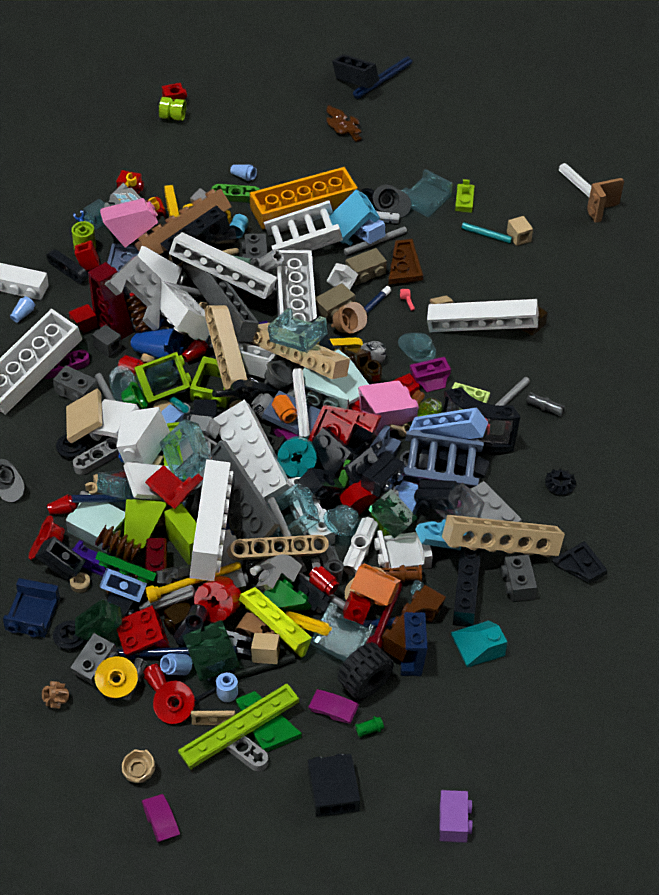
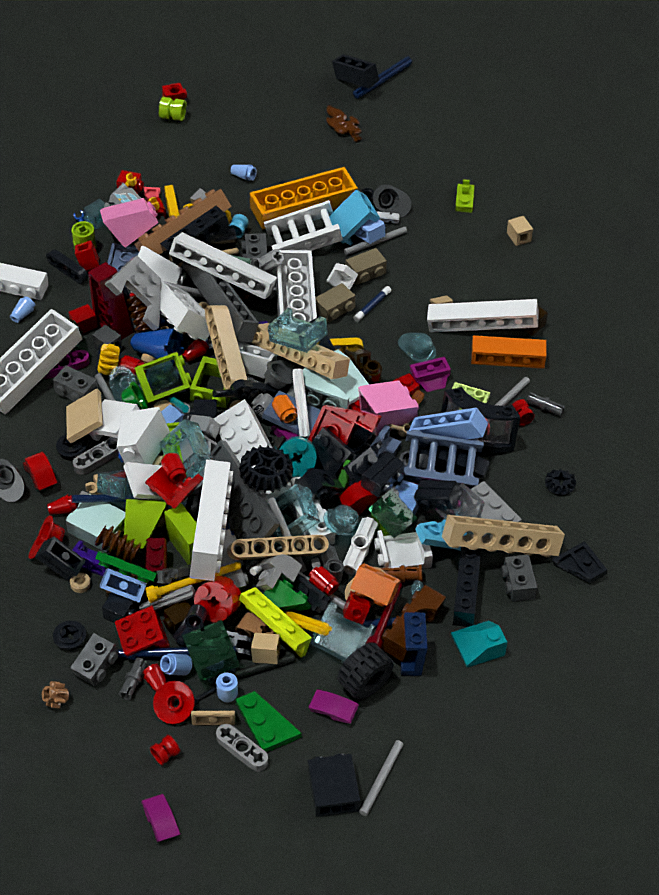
dark blue panel [3,578,60,638] -> none
clear green brick [75,599,122,641] -> none
yellow dish [95,656,138,698] -> none
tan hair [121,749,155,783] -> none
lime tile [178,684,299,770] -> none
bright green beam [211,184,260,203] -> none
medium nougat piece [331,302,367,334] -> none
green pin [355,716,384,738] -> none
light grey head [360,341,386,364] -> none
reddish brown wing [388,239,423,284] -> none
coral hand [400,289,415,311] -> none
clear light blue panel [402,169,453,217] -> none
clear neon green head [417,398,442,417] -> none
medium lavender brick [440,790,472,842] -> none
teal bar [461,222,512,243] -> none
white axle [559,163,591,197] -> none
medium nougat bracket [587,178,624,223] -> none
none -> red brick [22,452,57,490]
none -> yellow gear [97,344,120,375]
none -> coral tile [143,187,160,200]
none -> red wheel [150,735,180,765]
none -> red brick [161,453,186,483]
none -> black gear [239,445,293,494]
none -> light grey bar [359,740,404,816]
none -> orange brick [471,336,546,368]
none -> red wheel [512,399,535,426]

